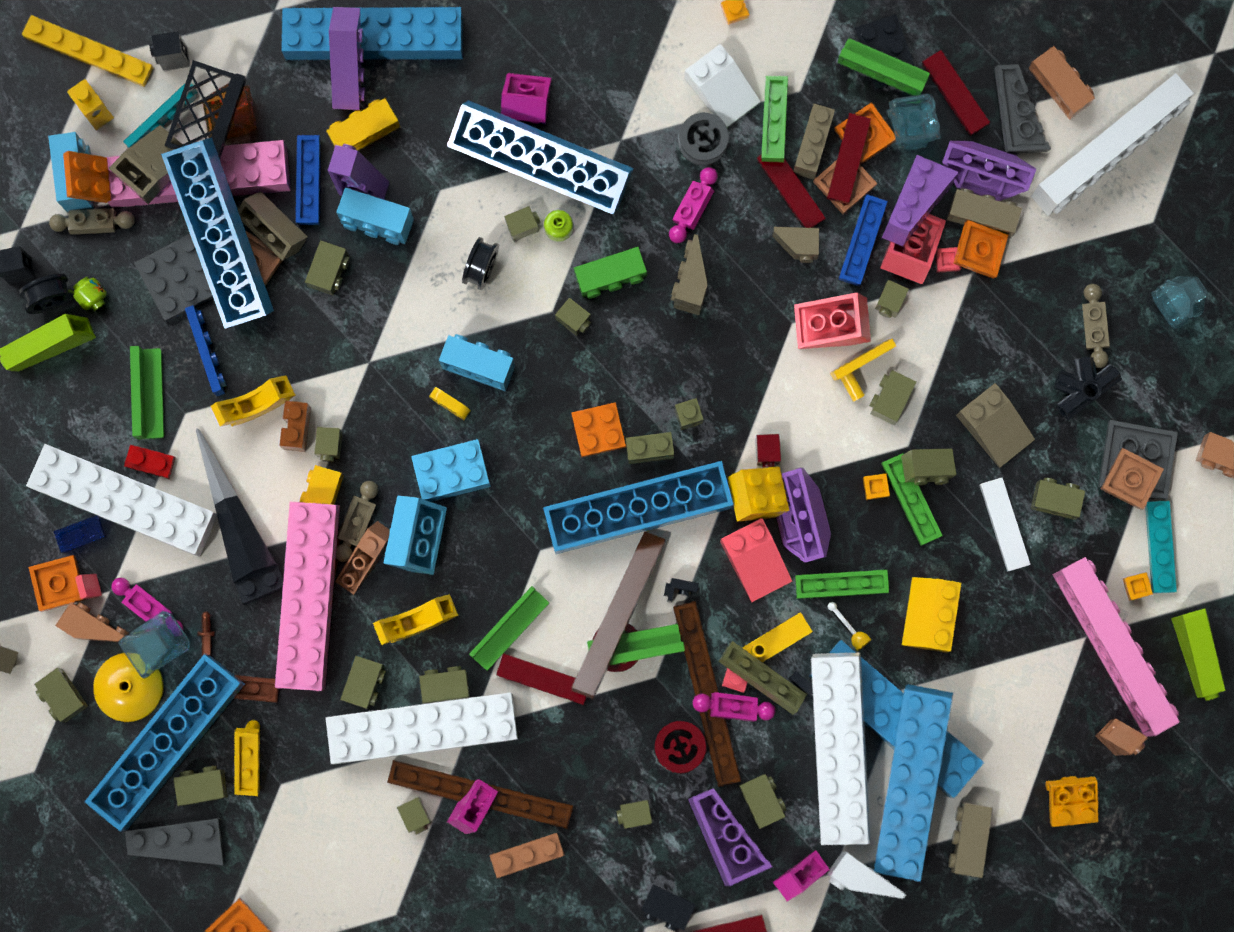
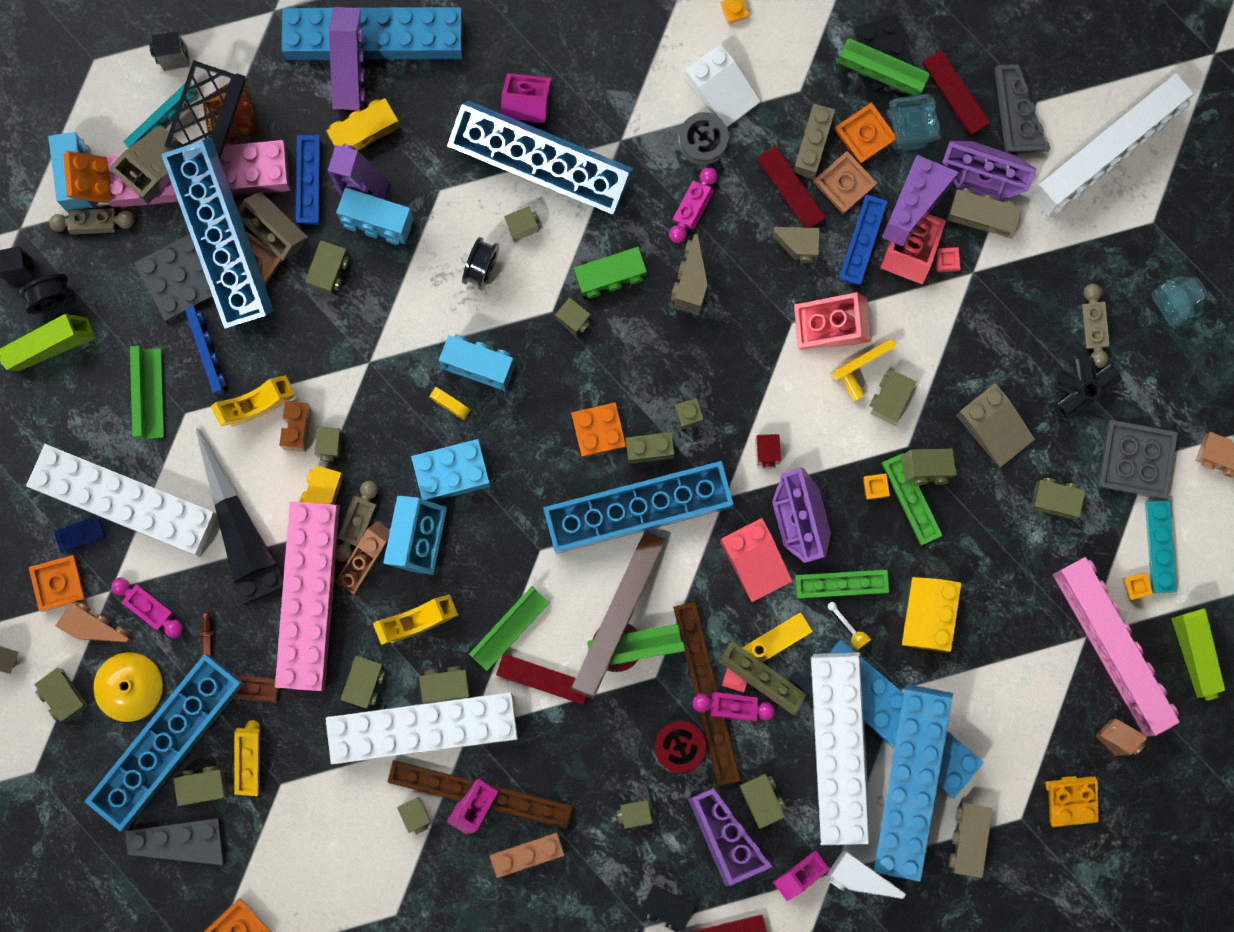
yellow plate [22,15,154,87] -> none
yellow torso [67,79,114,131] -> none
lime head [73,276,107,311] -> none
coral tile [75,574,102,599] -> none
clear light blue piece [119,611,190,678] -> none
red plate [124,445,176,479] -> none
lime head [544,210,573,242] -> none
black bracket [664,578,699,603] -> none
yellow brick [727,467,789,521] -> none
bright green plate [762,76,788,162] -> none
dark red tile [827,113,871,205] -> none
olive brick [875,280,909,318] -> none
orange plate [953,220,1008,278] -> none
white tile [980,478,1030,572] -> none
nougat brick [1029,46,1095,120] -> none
nougat plate [1101,448,1164,510] -> none

